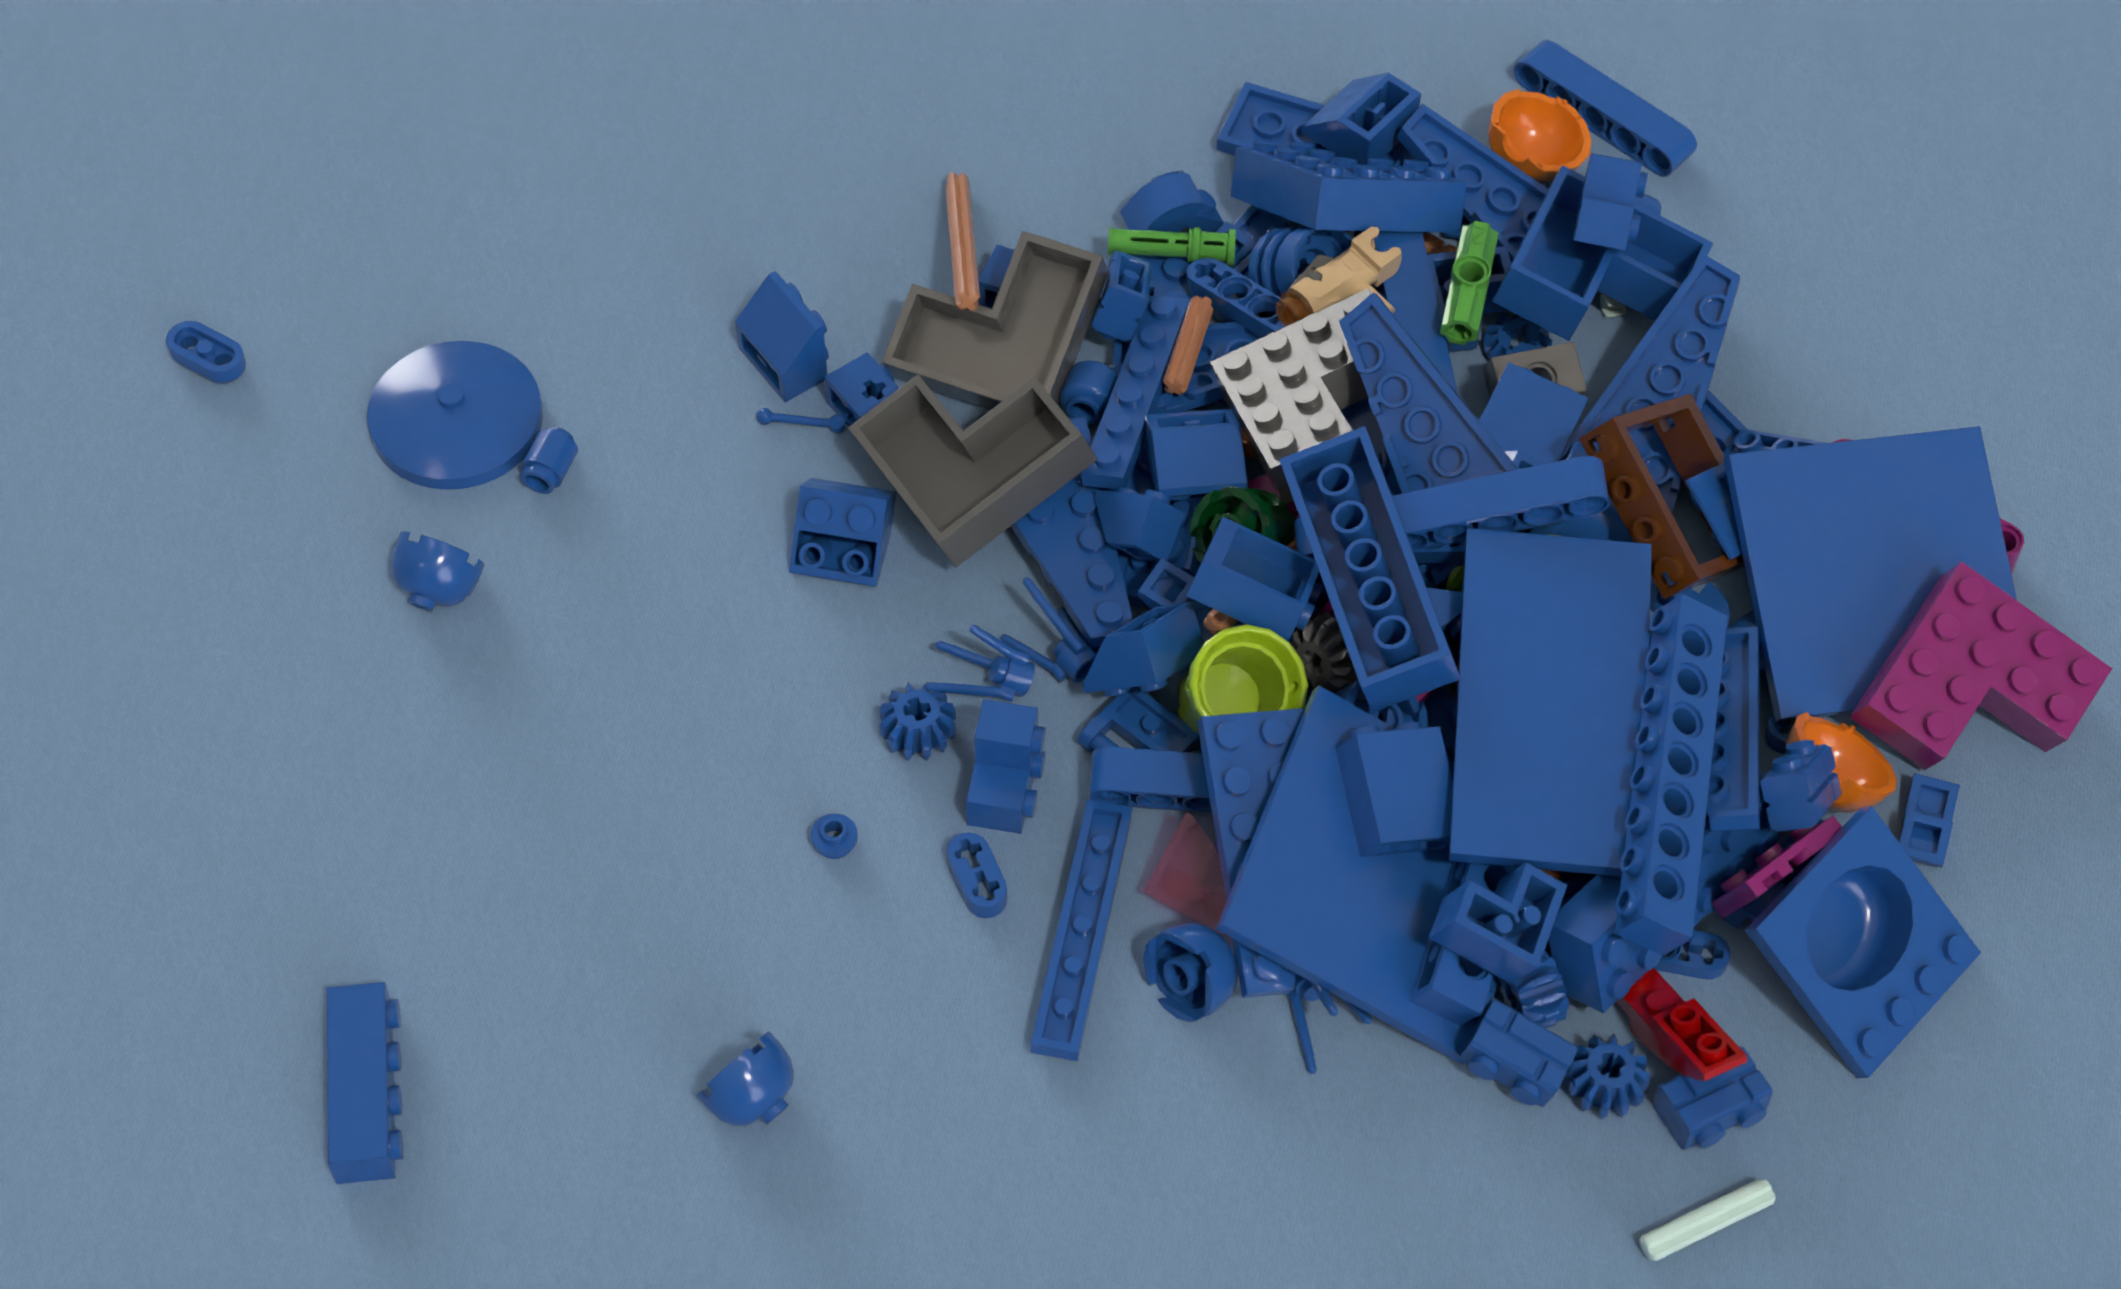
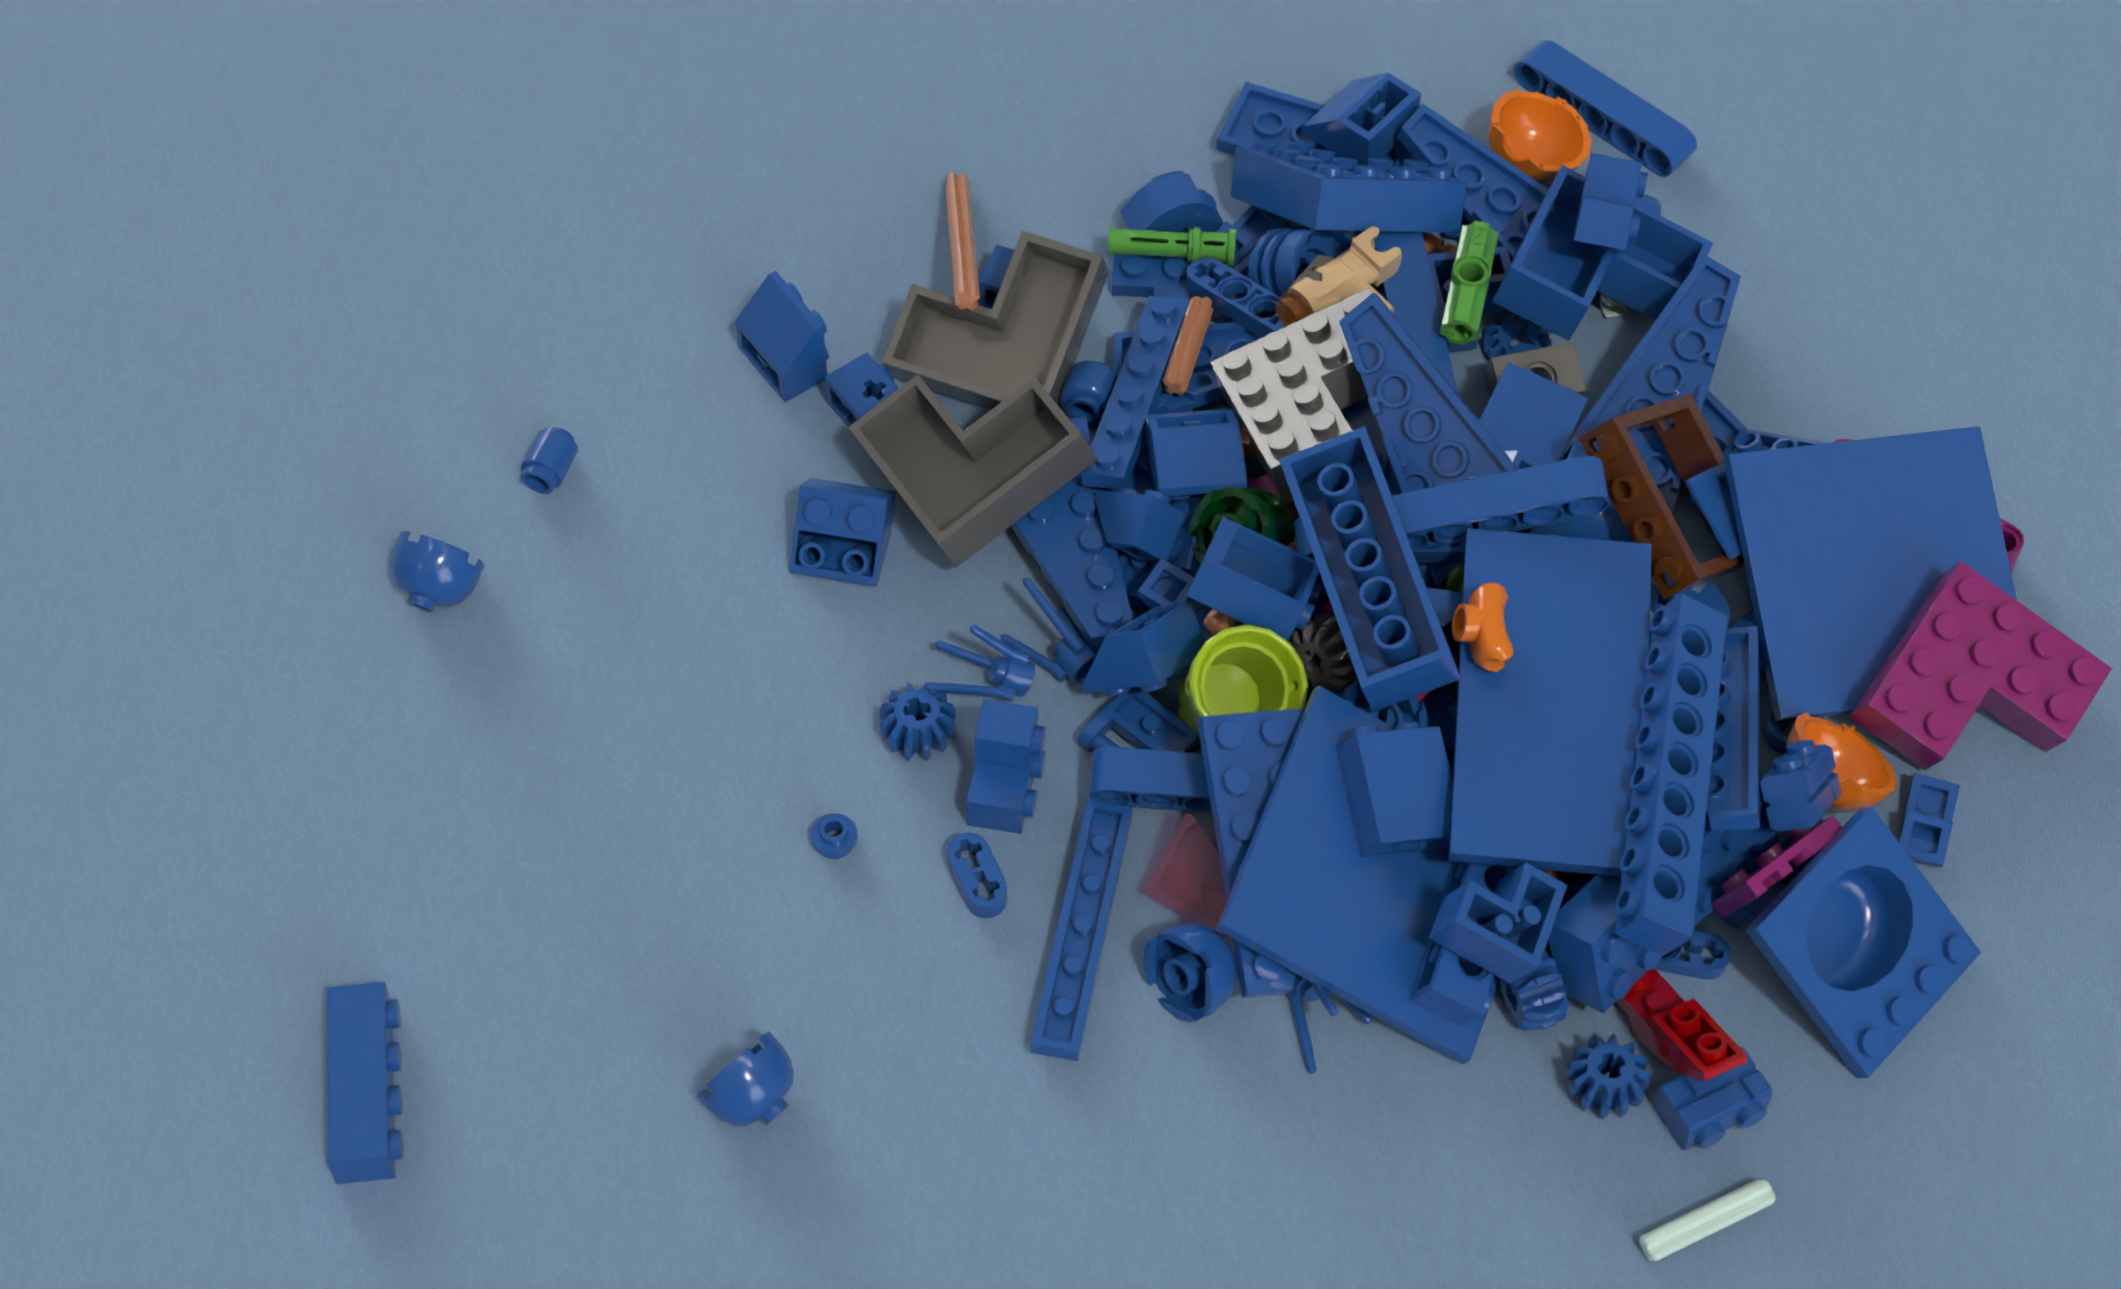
blue plate [166,321,246,383] -> none
blue dish [367,341,543,490] -> none
blue hinge [756,408,846,434] -> none
blue brick [1091,251,1152,342] -> none
blue brick [1459,998,1579,1107] -> none
none -> orange piece [1452,582,1514,672]

